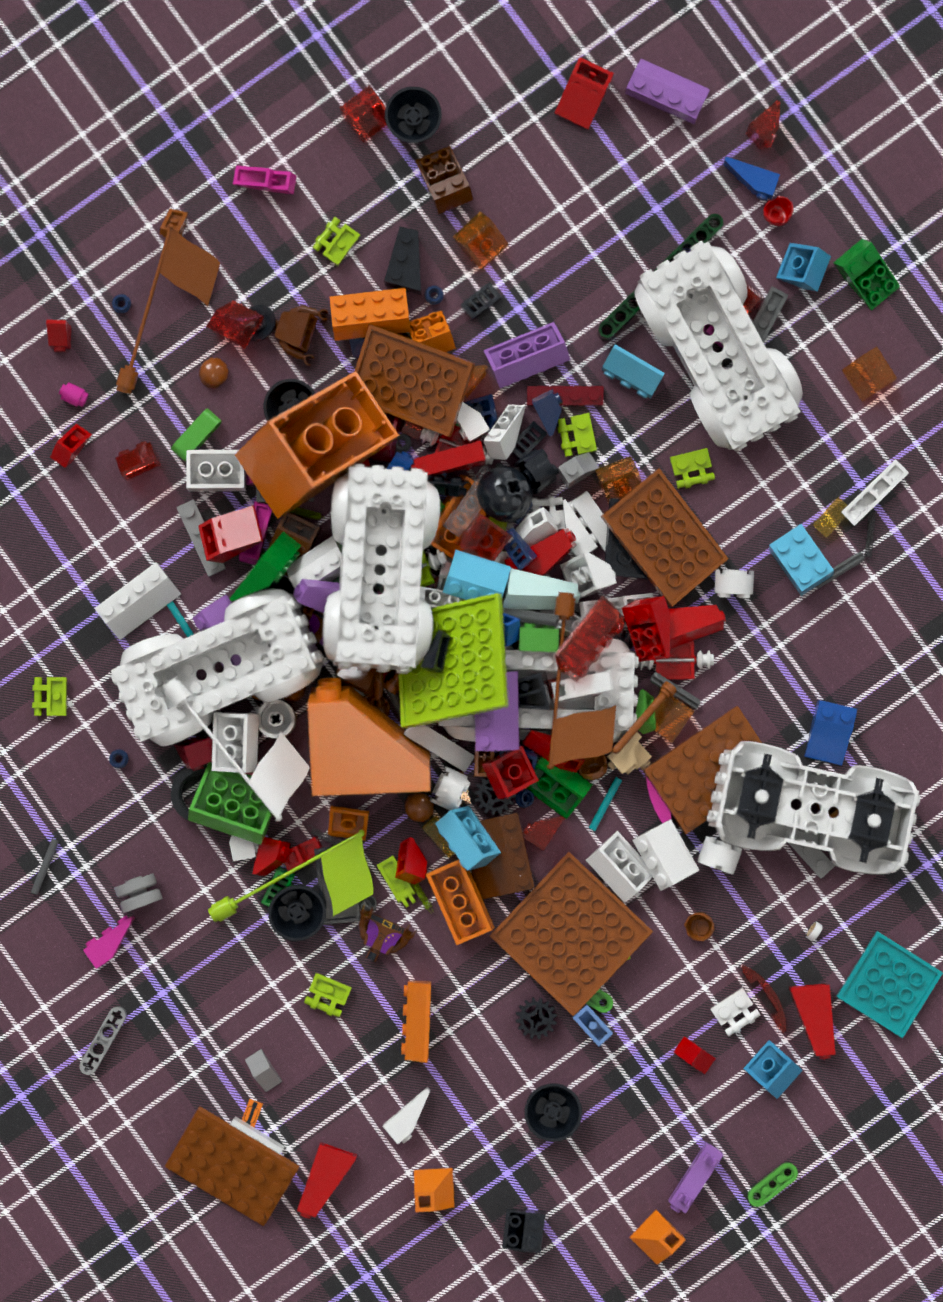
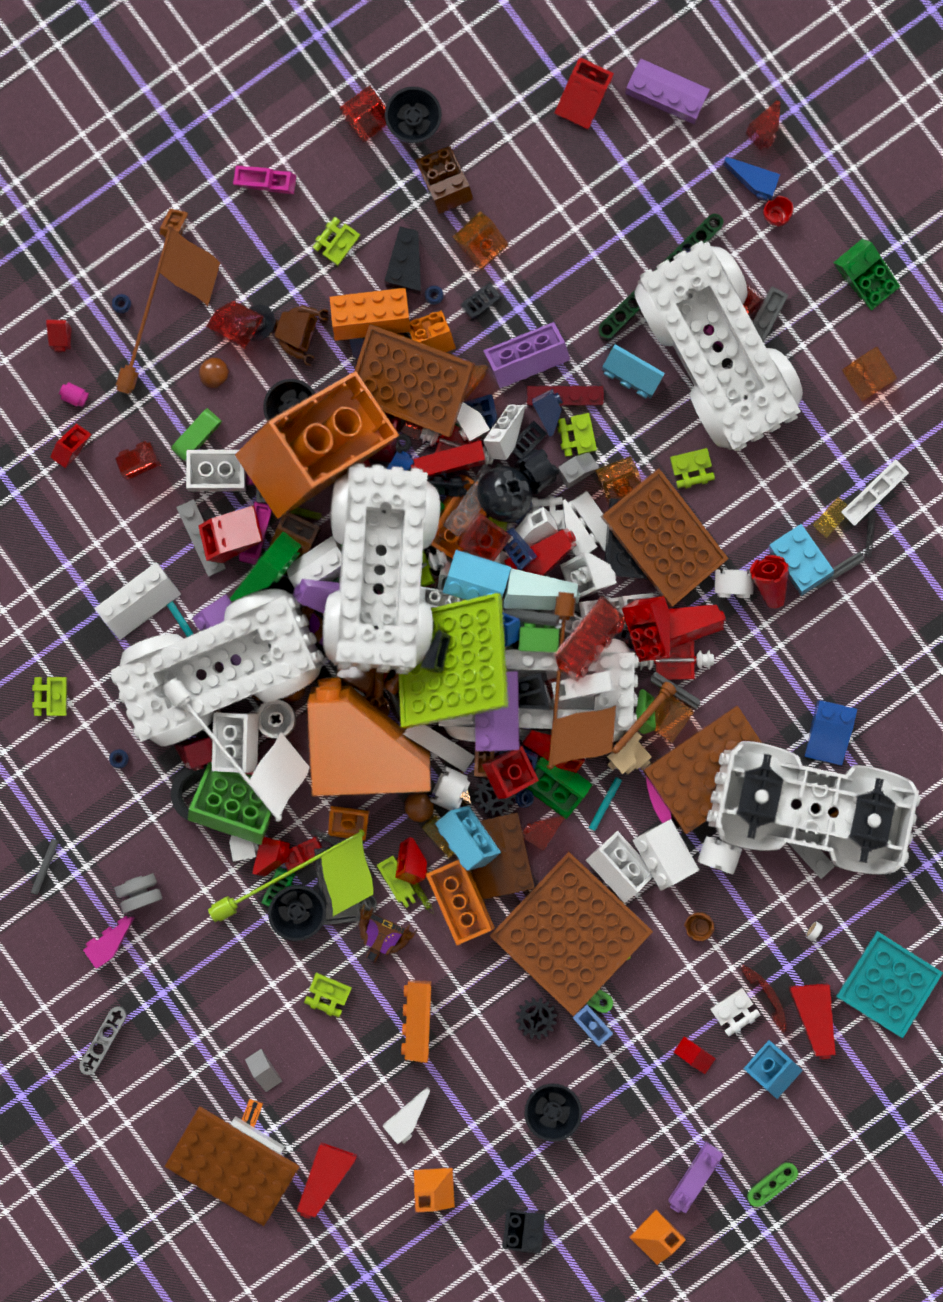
dark orange hair [579,755,608,780] -> none
dark azure slope [776,243,831,291] -> none
none -> red cone [750,555,789,609]

